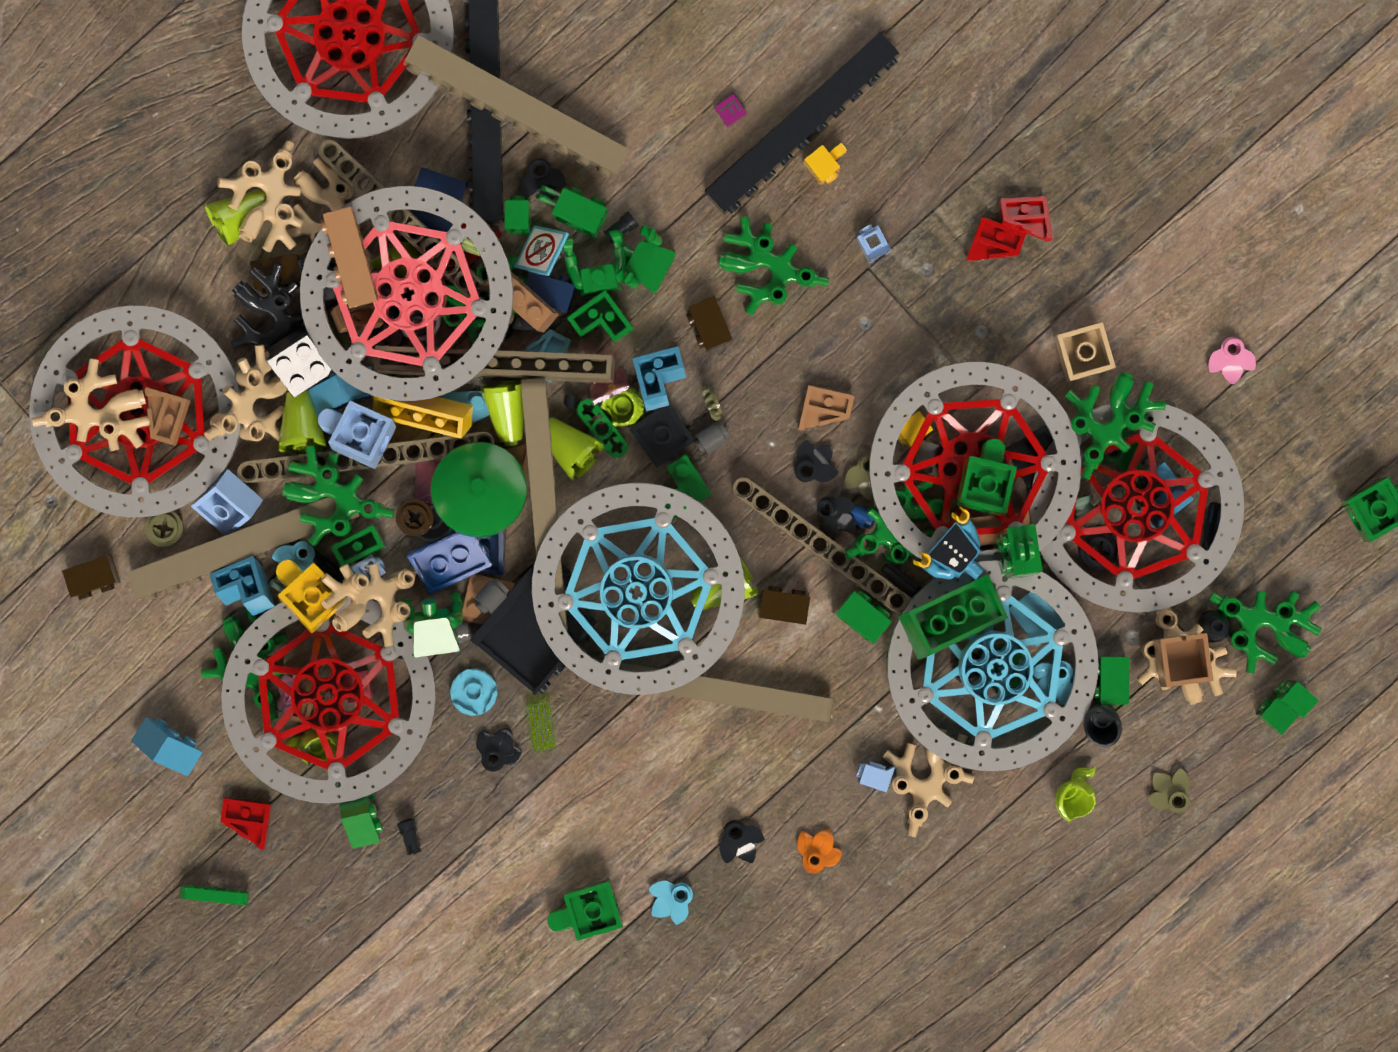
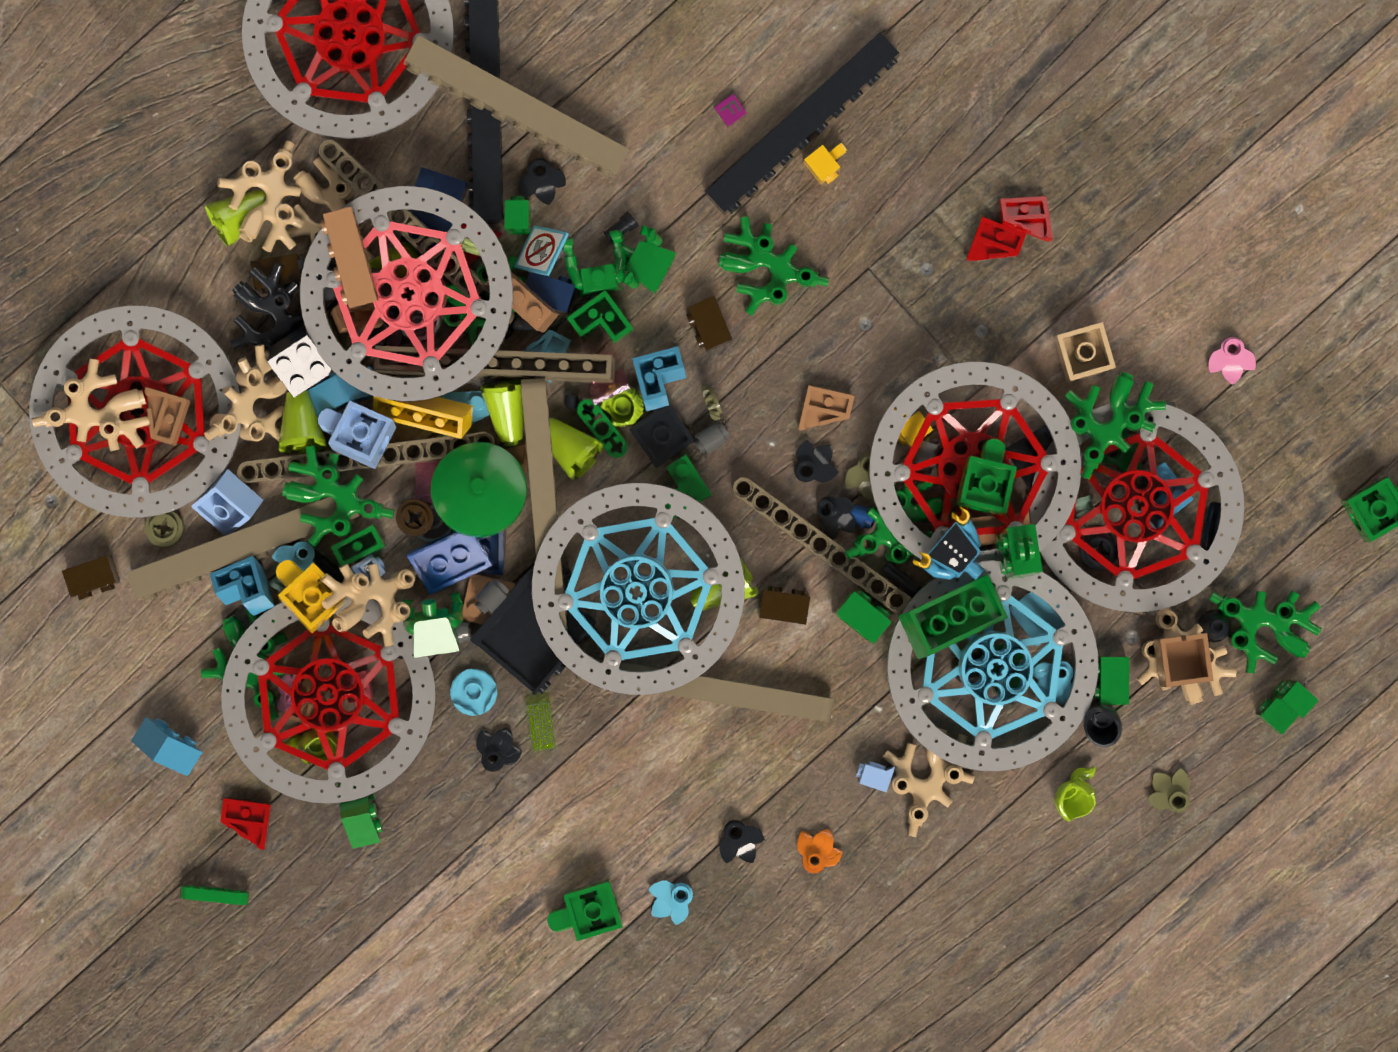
black pin [397,818,422,855] -> none
green brick [535,185,608,240] -> none
light blue window [856,225,892,264] -> none

